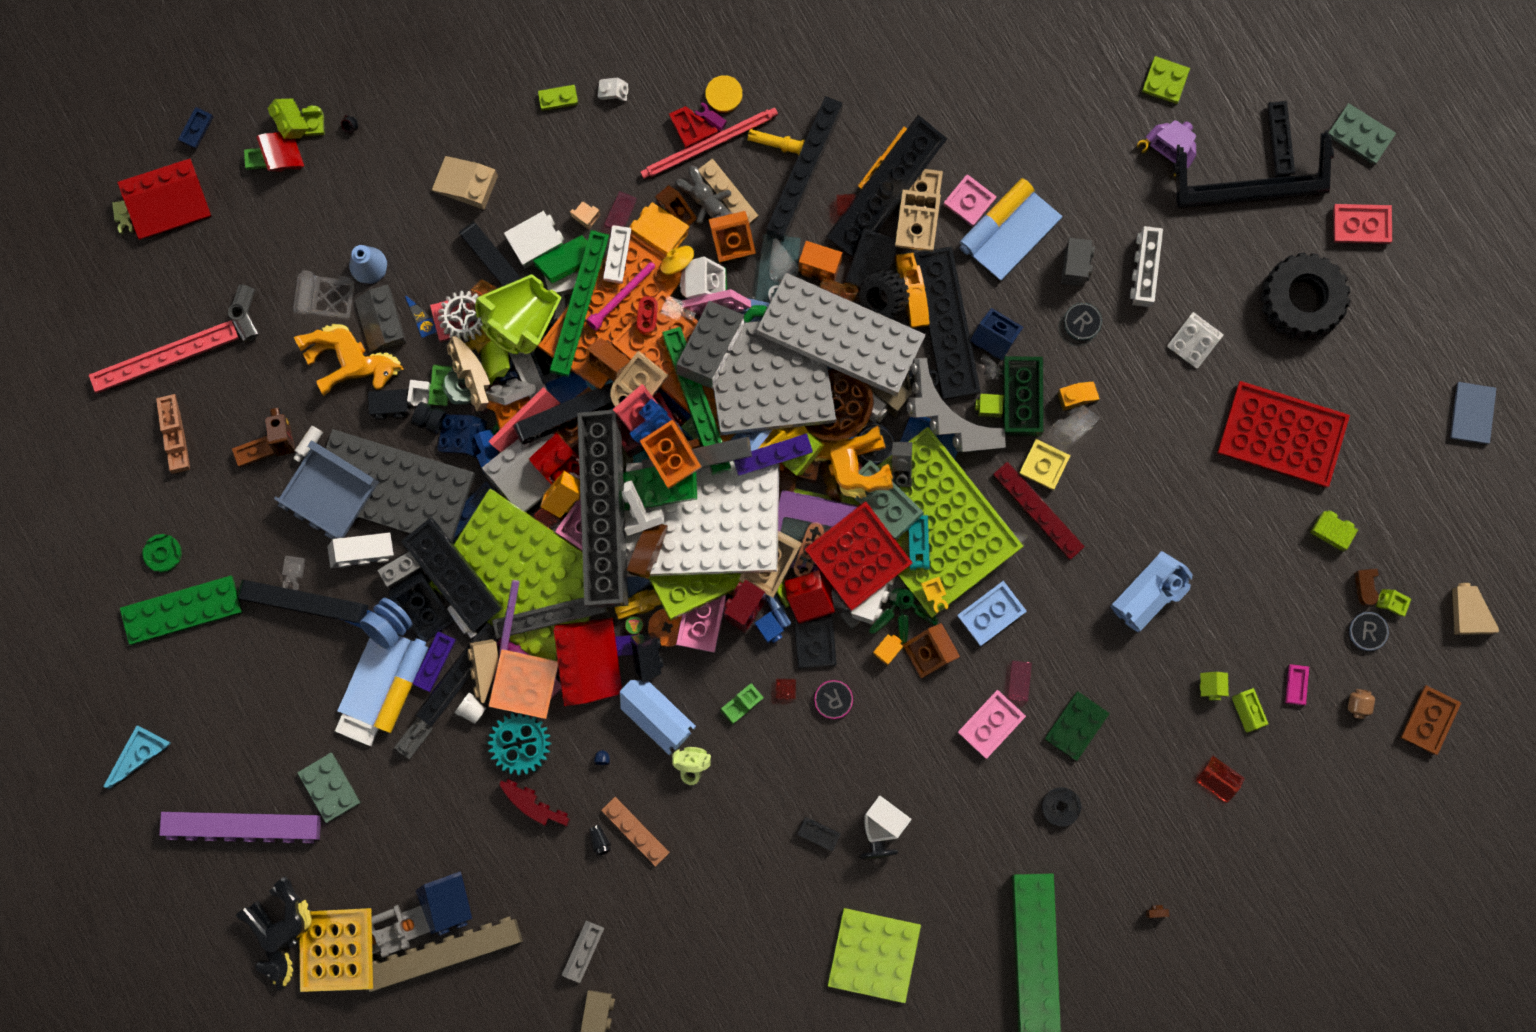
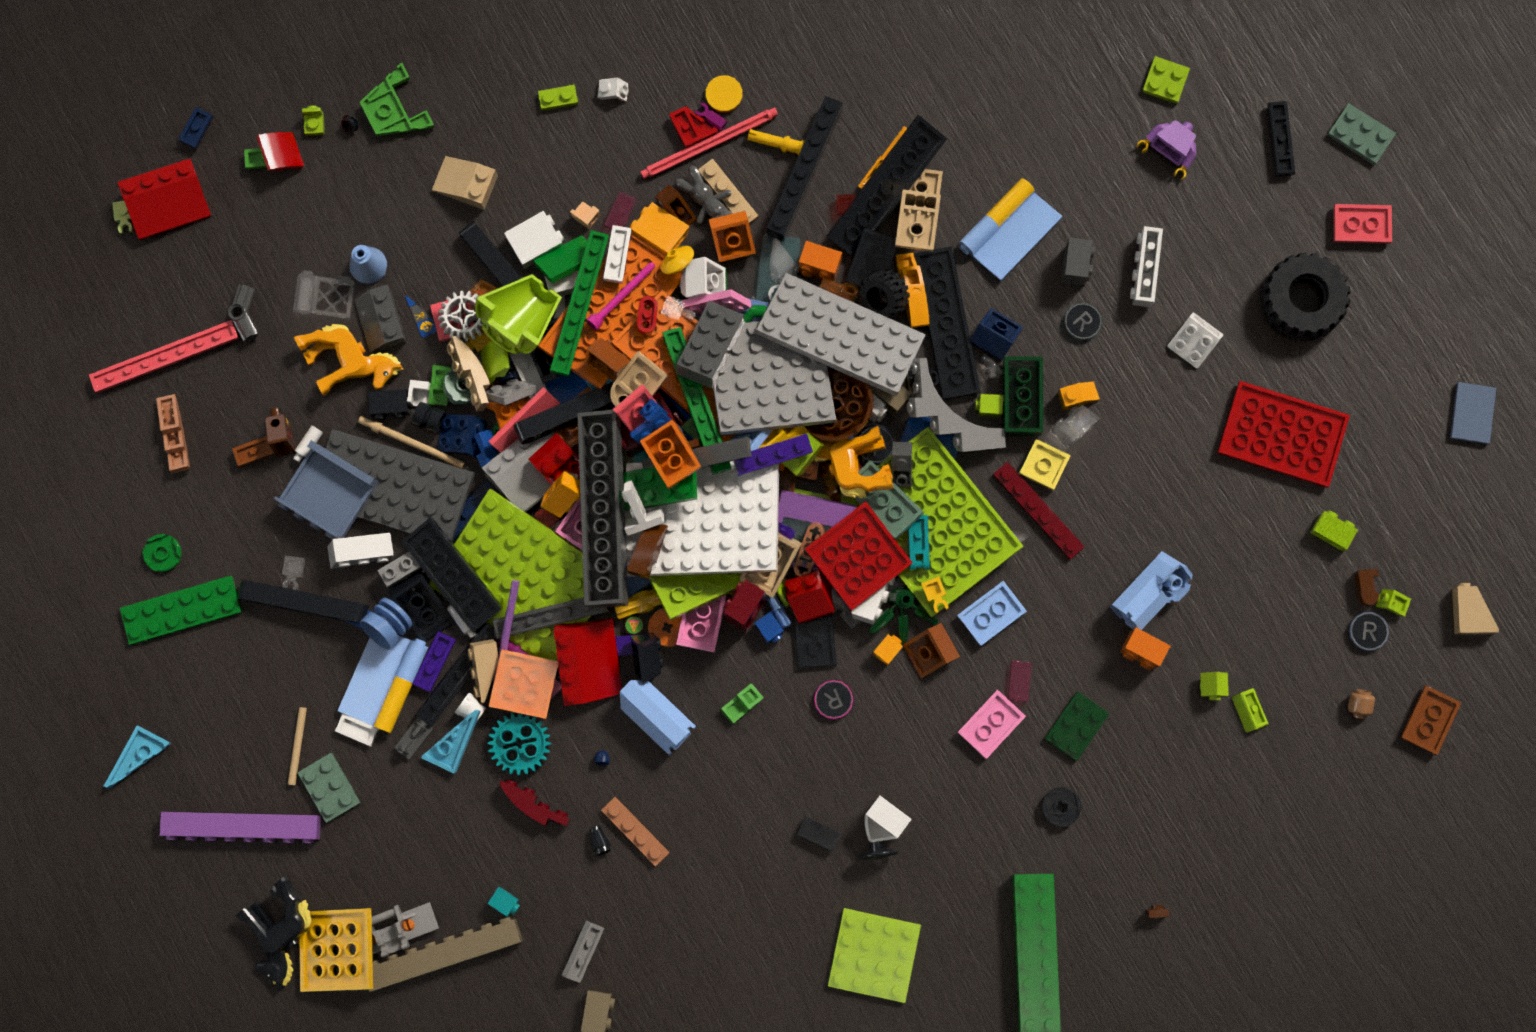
lime brick [267,98,309,139] -> none
dark blue slope [415,872,472,936] -> none
yellowish green tile [672,747,711,785] -> none
clear red plate [776,679,796,699] -> none
bright pink plate [943,174,997,227] -> none
black piece [1173,130,1334,208] -> none
clear red panel [1196,756,1245,802] -> none
dark pink tile [1285,664,1309,706] -> none
none -> tan bar [288,707,307,785]
none -> tan bar [358,416,465,469]
none -> bright green wing [360,63,435,136]
none -> medium azure wing [421,709,481,773]
none -> teal brick [488,887,520,917]
none -> dark purple tile [778,522,796,540]
none -> orange brick [1120,627,1170,671]

